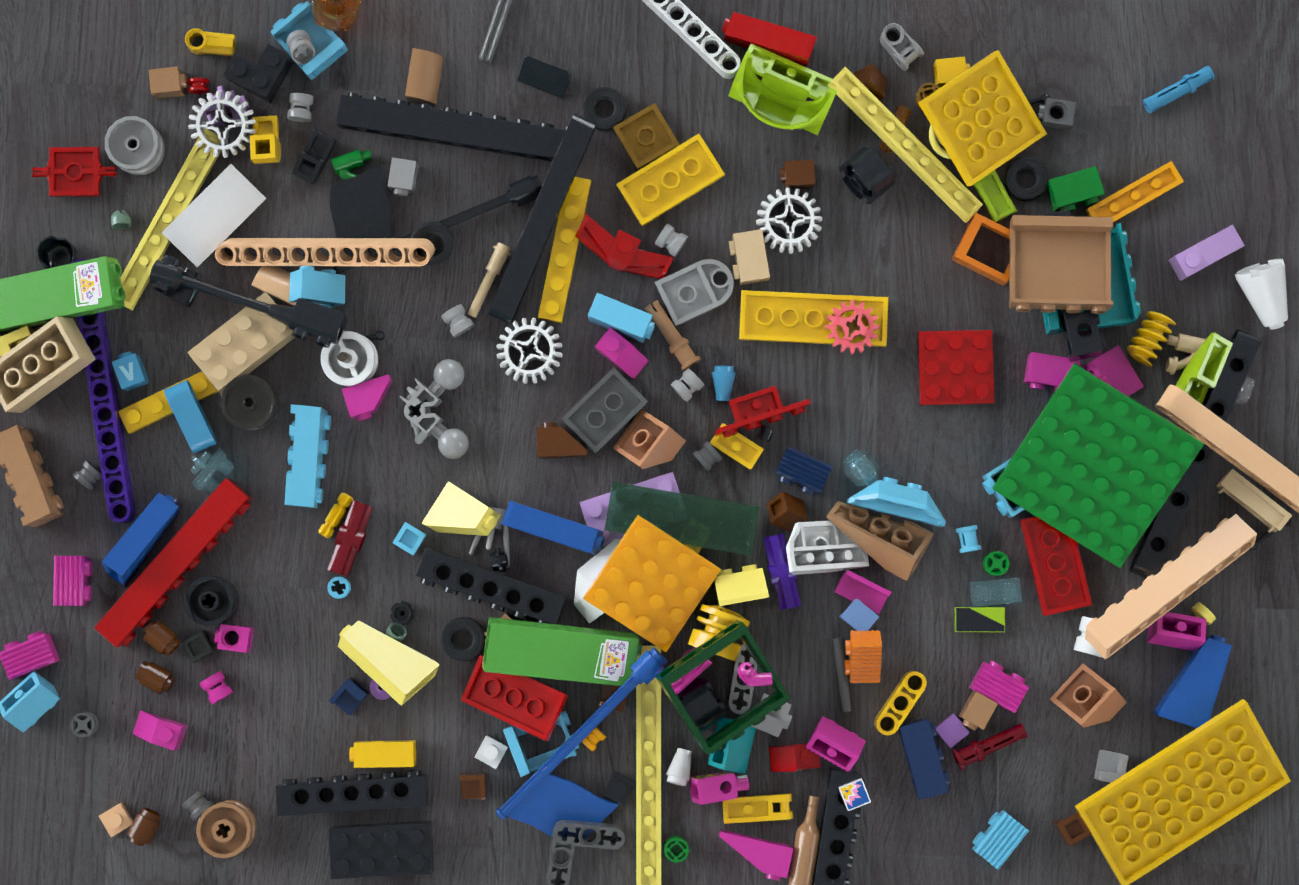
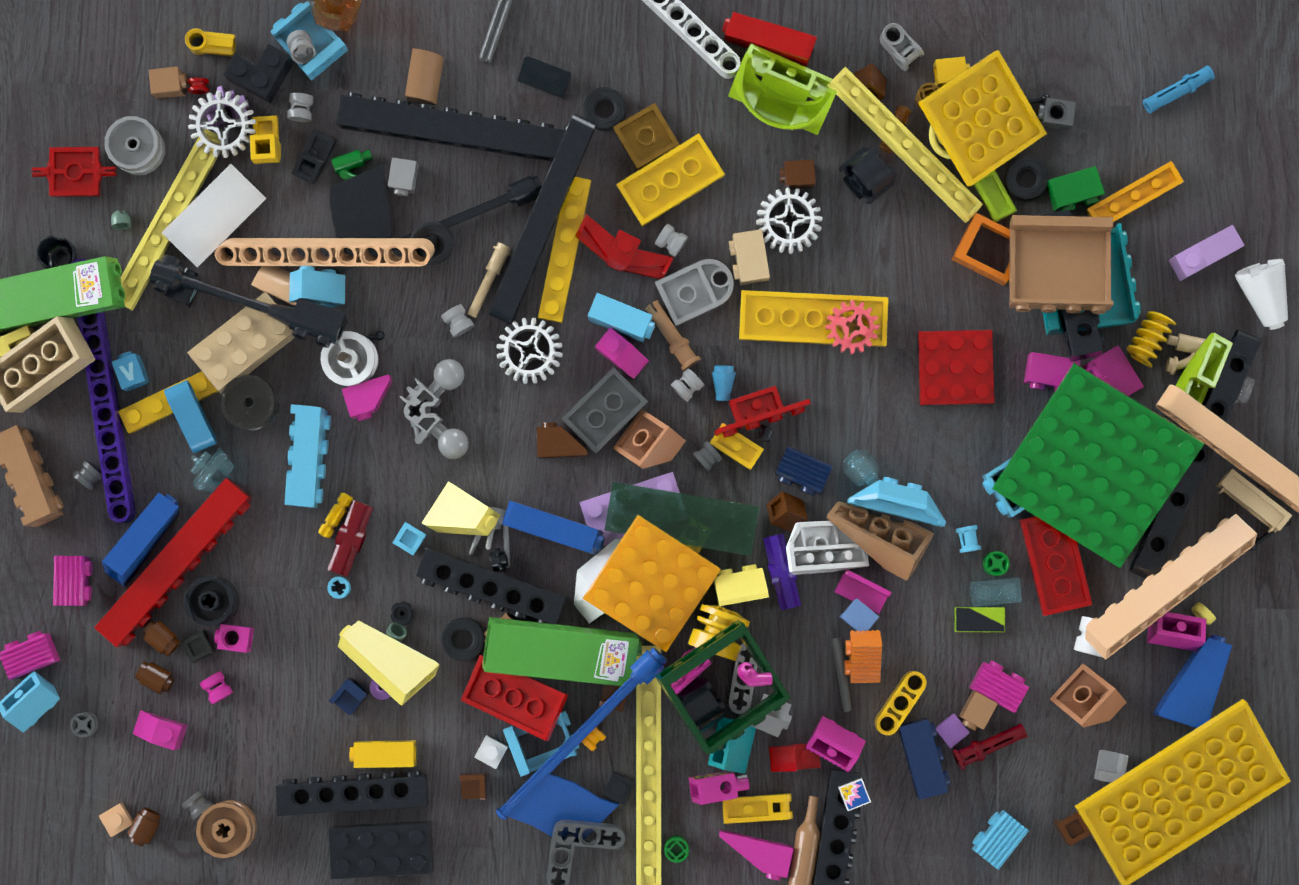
white cone [666,748,692,786] -> none

